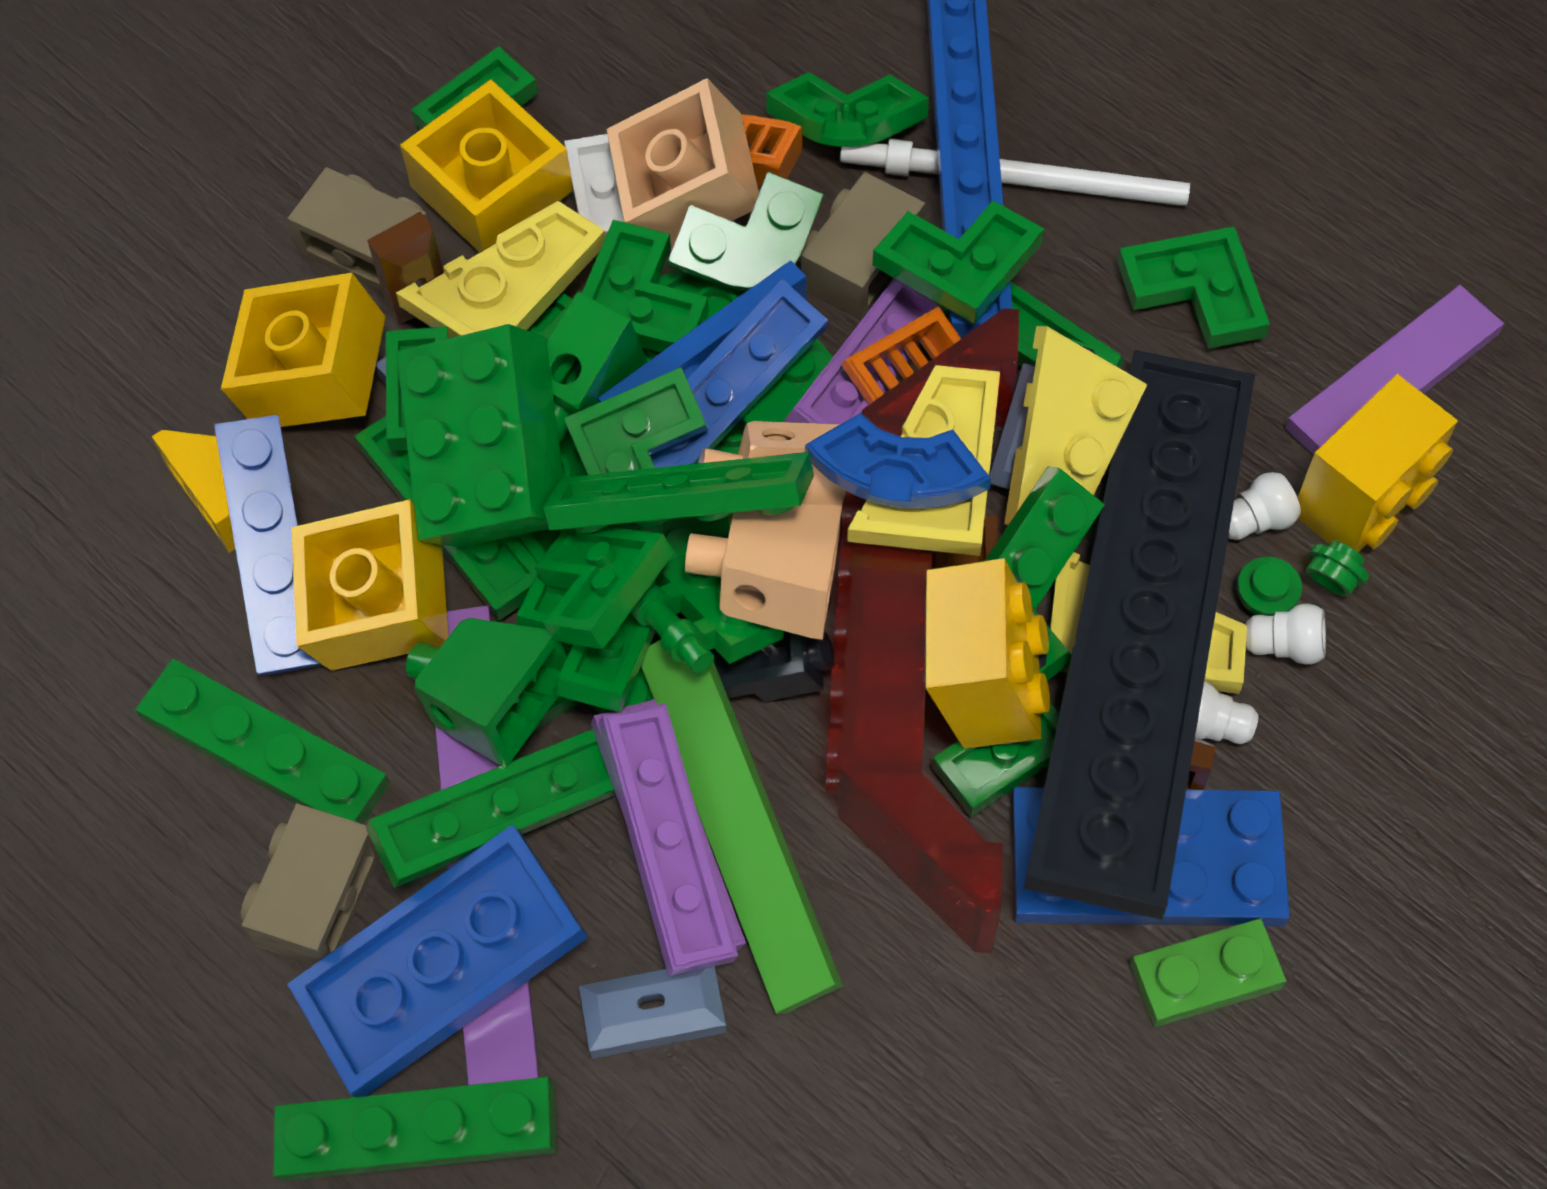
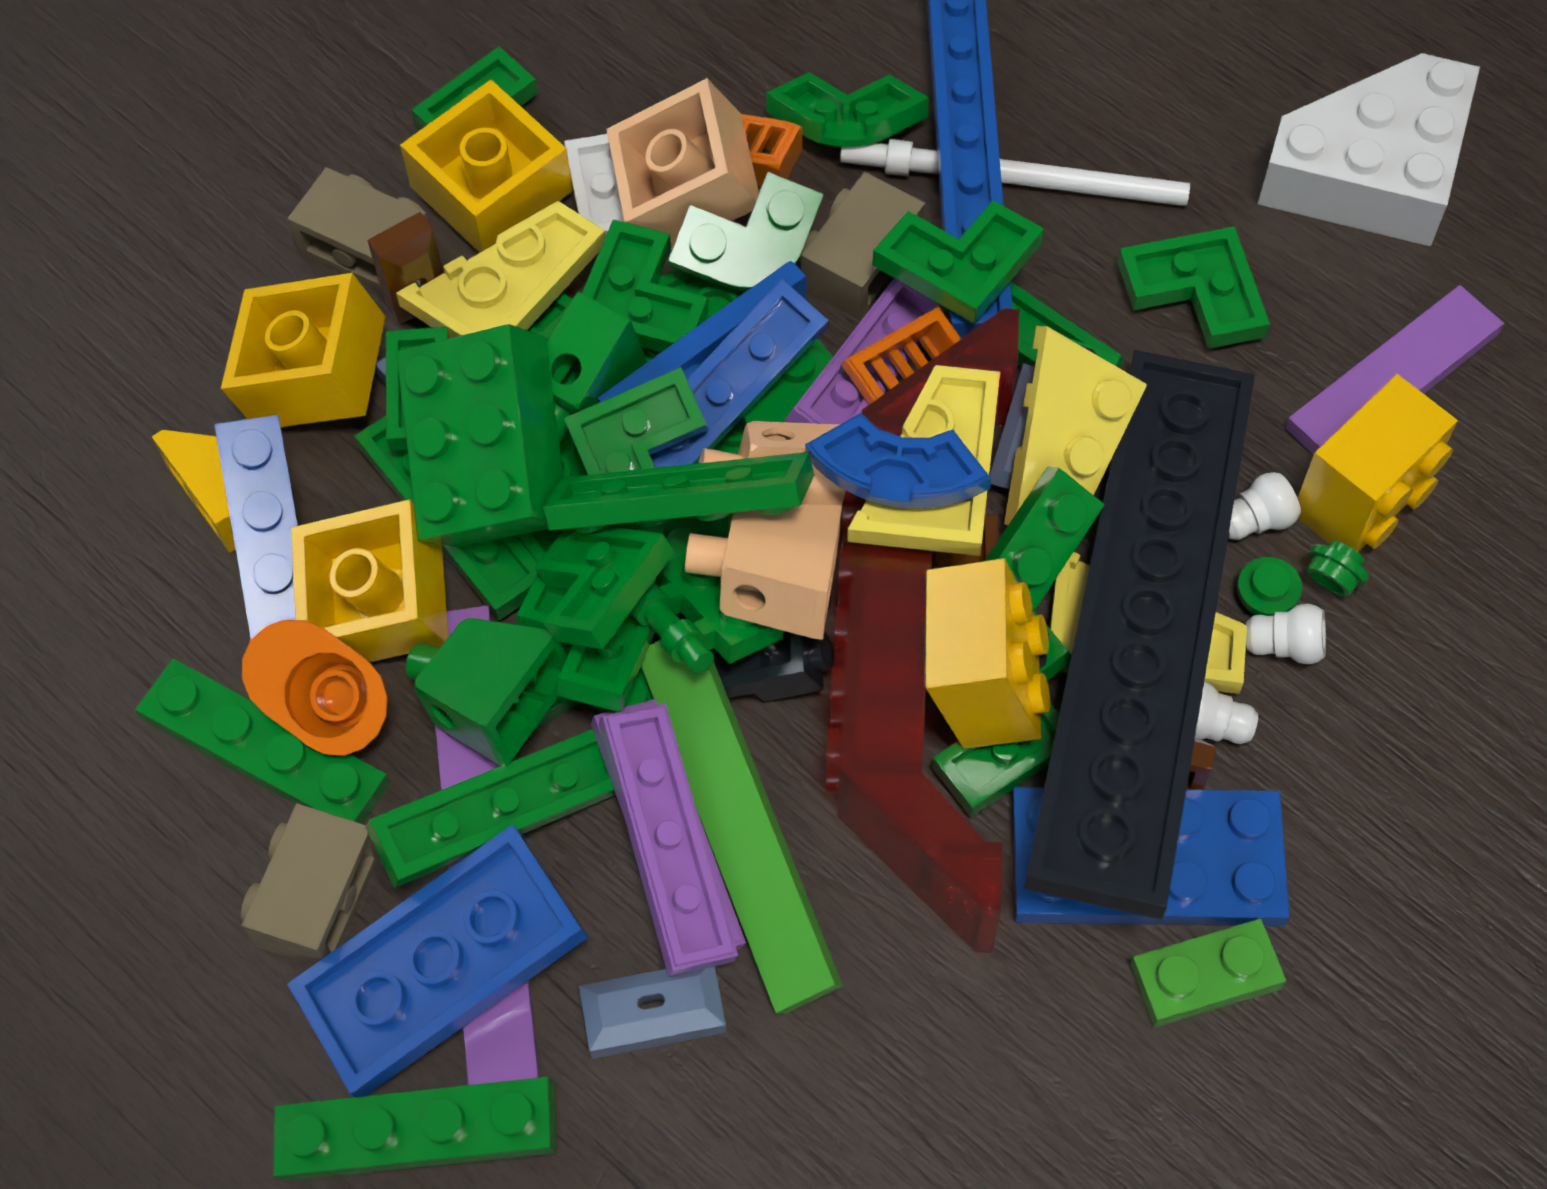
none -> orange piece [242,619,388,756]
none -> white brick [1258,53,1480,247]

